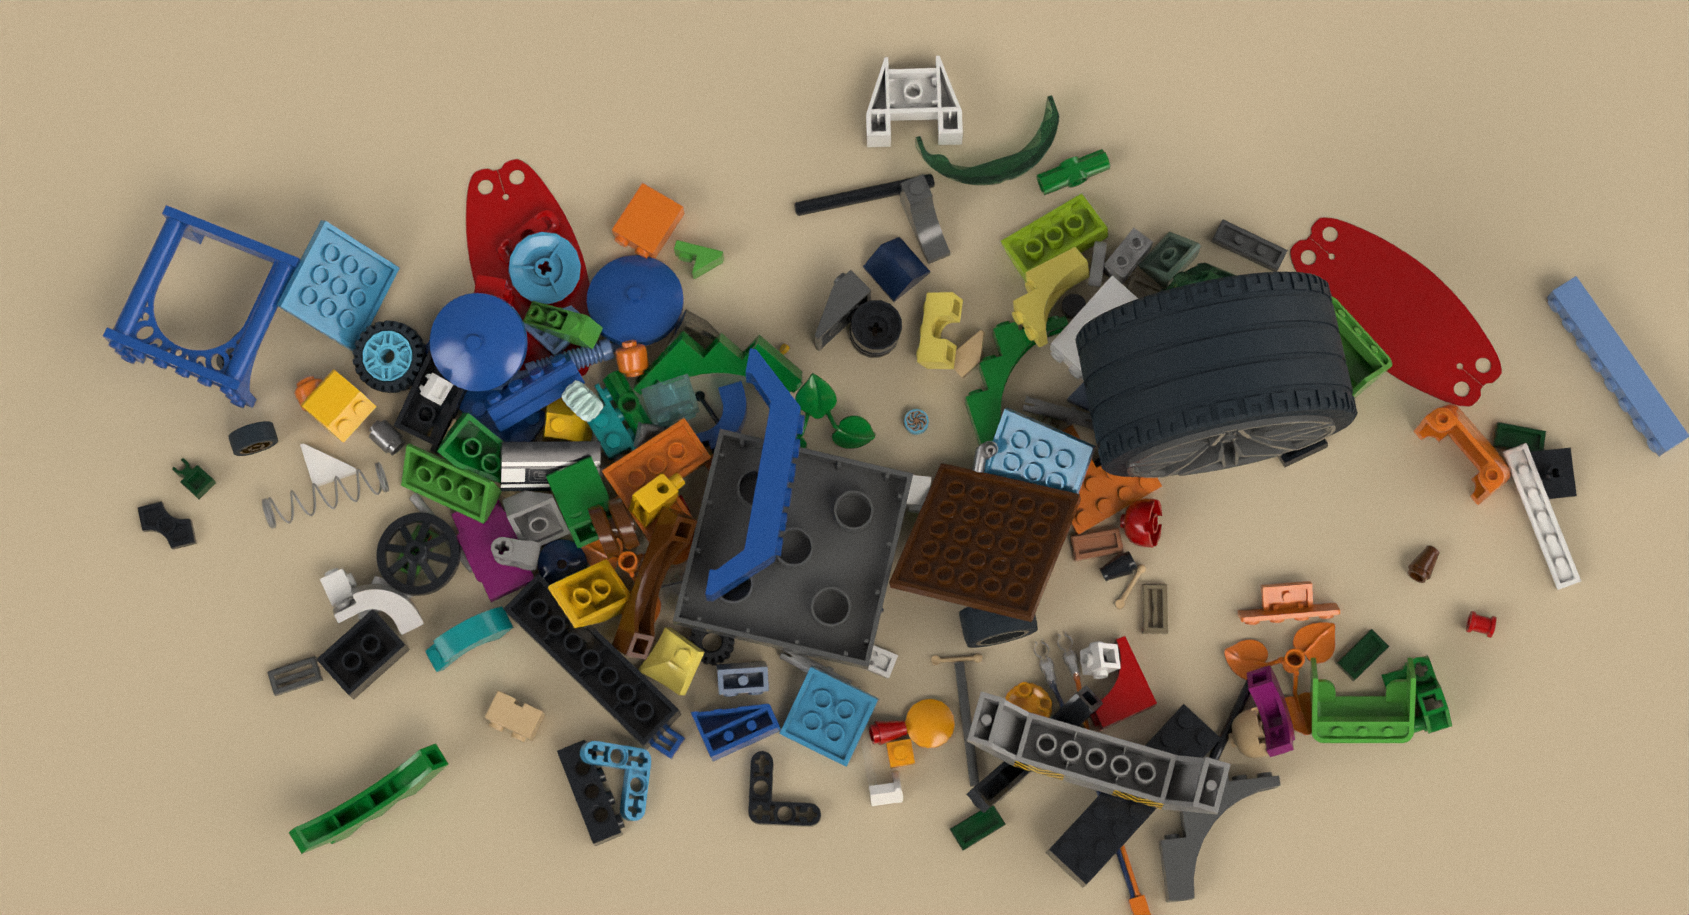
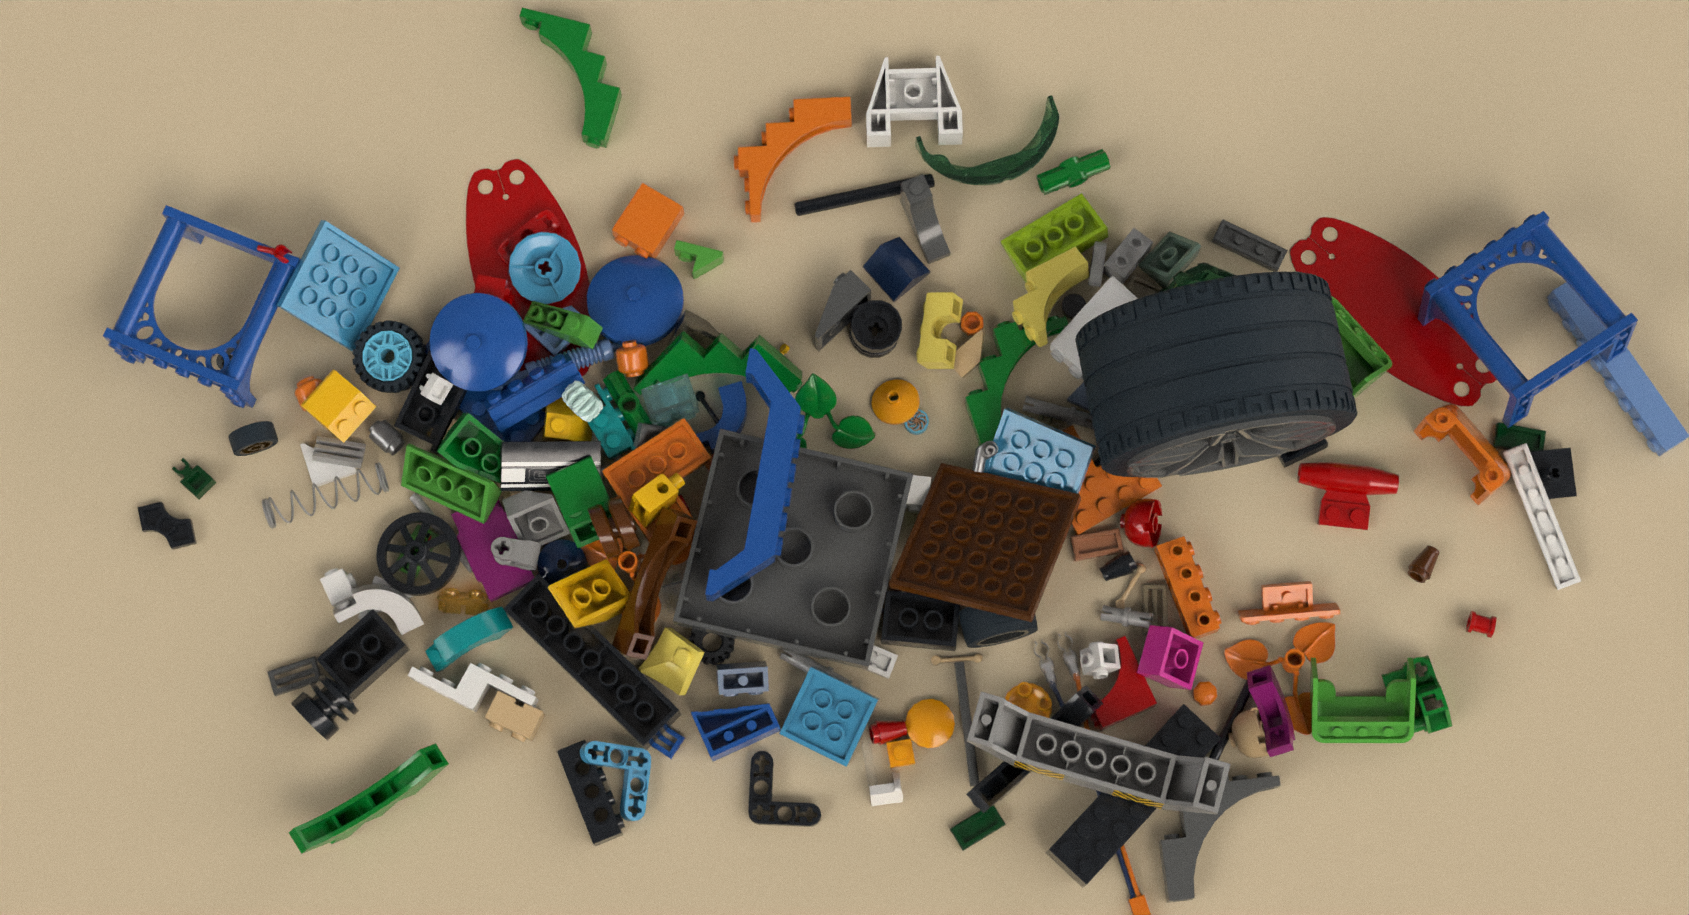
dark green tile [1336,629,1390,682] -> none
none -> red hand [257,244,293,264]
none -> black wheel [291,673,359,741]
none -> light grey tile [312,436,366,469]
none -> white bracket [408,663,539,713]
none -> clear yellow hinge [437,588,489,615]
none -> green arch [519,8,622,149]
none -> orange arch [734,97,852,223]
none -> light orange dish [871,379,920,425]
none -> black brick [881,590,960,652]
none -> orange tile [961,312,984,336]
none -> light grey pin [1101,605,1153,629]
none -> dark pink brick [1137,625,1204,690]
none -> orange brick [1154,536,1221,639]
none -> orange tile [1192,681,1217,706]
none -> red plate [1297,462,1399,530]
none -> blue arch [1418,211,1638,428]

